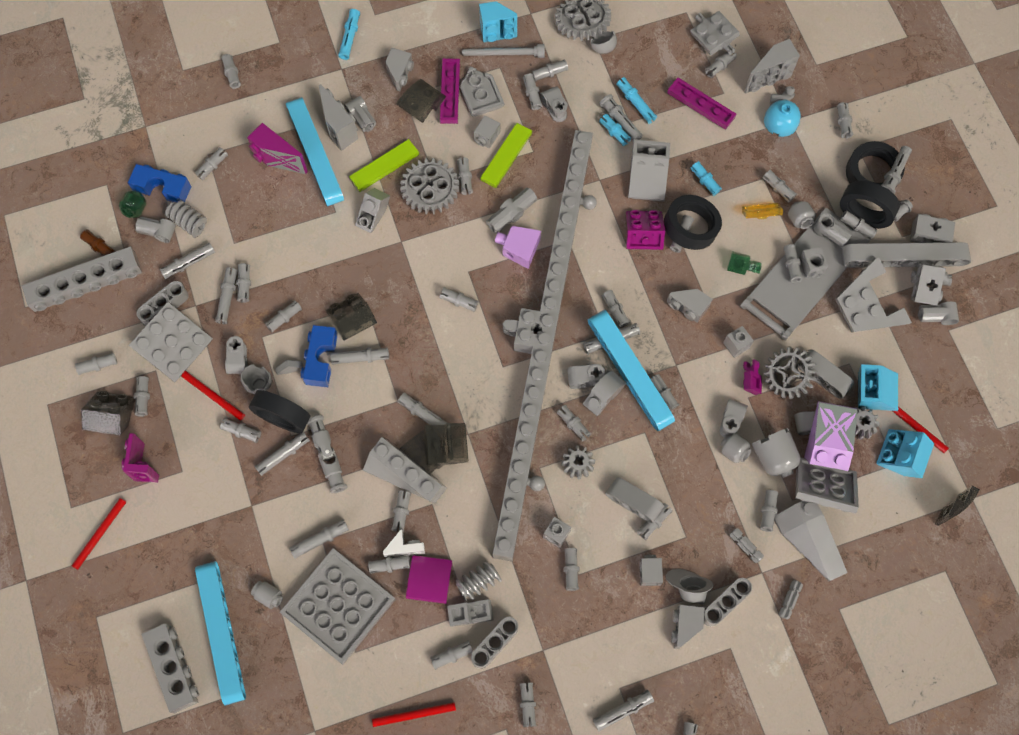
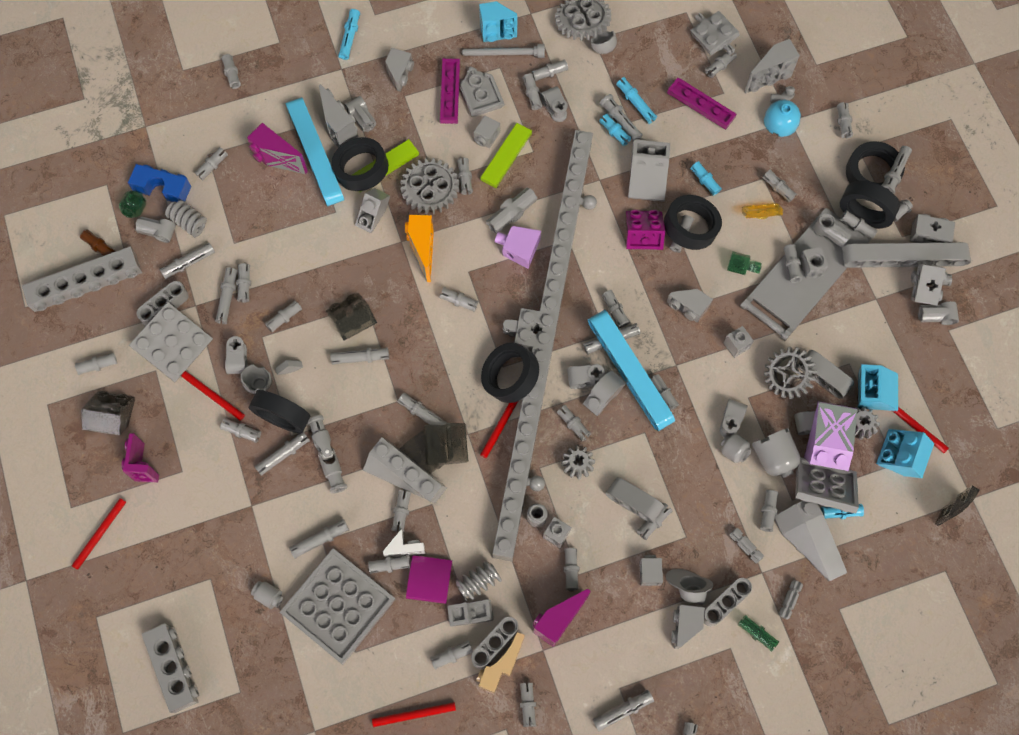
light grey pin [134,376,150,417] -> none
medium azure beam [195,561,246,706] -> none
blue arch [301,325,338,388] -> none
clear smoke slope [396,79,446,123] -> none
magenta plate [743,359,762,395] -> none
light grey head [788,201,816,229] -> none
light grey wing [835,257,912,332] -> none
none -> black tyre [331,137,389,191]
none -> light orange slope [405,215,434,282]
none -> tan slope [476,632,525,693]
none -> red bar [480,401,519,459]
none -> black tyre [481,343,539,403]
none -> light grey brick [527,504,547,527]
none -> magenta slope [533,589,591,647]
none -> clear green pin [738,615,779,652]
none -> medium azure pin [821,504,864,520]

